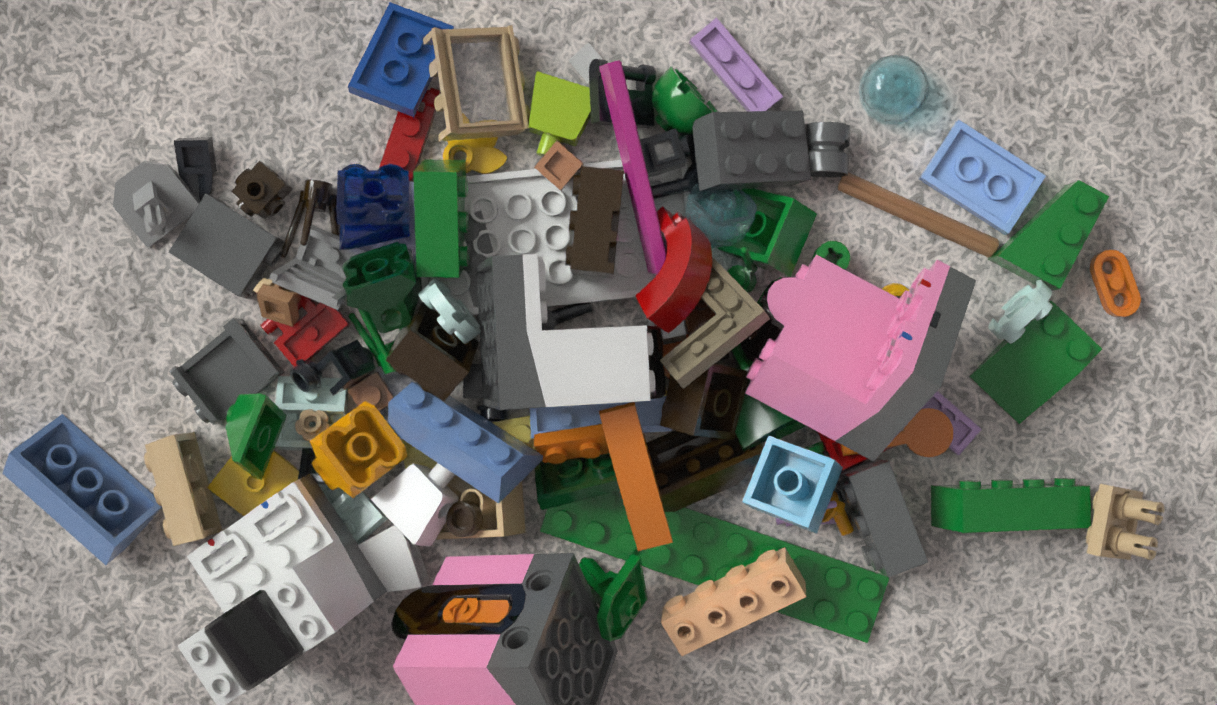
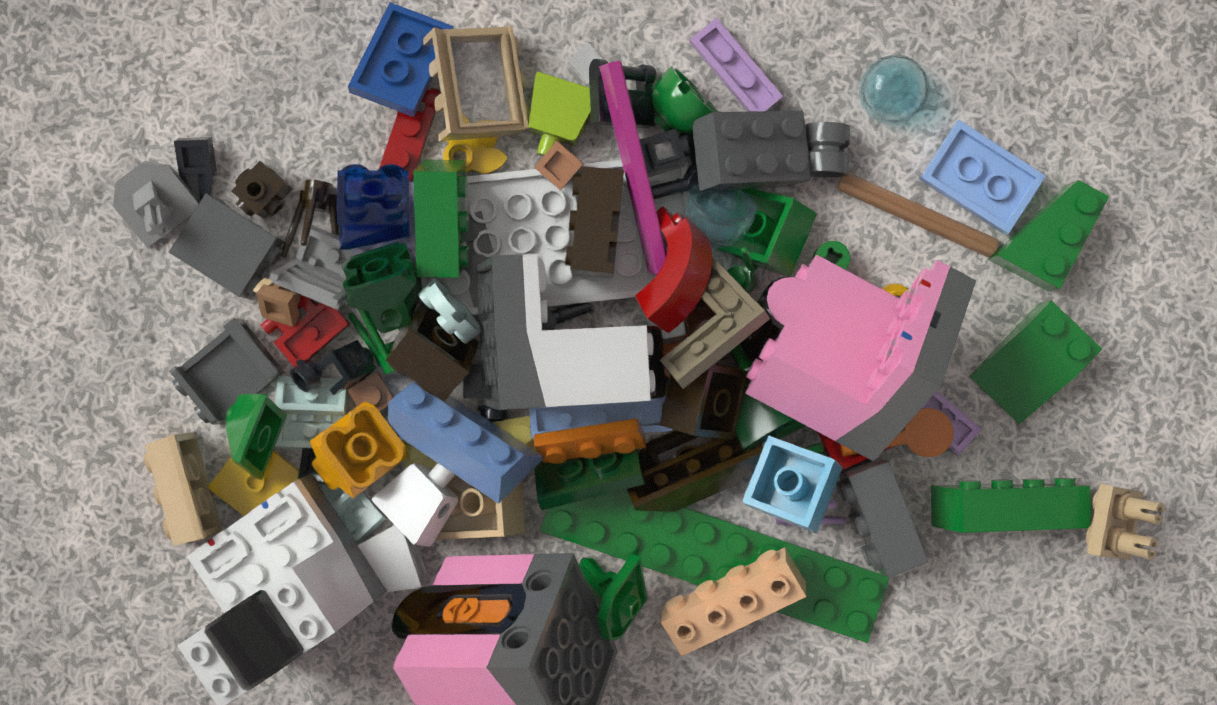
medium blue slope [2,414,162,565] -> none
tan plate [295,409,330,441] -> none
dark brown tile [446,501,483,537] -> none
orange slope [599,402,673,551] -> none
light orange plate [822,490,854,536] -> none
light aqua plate [988,280,1053,343] -> none
orange plate [1090,250,1141,317] -> none

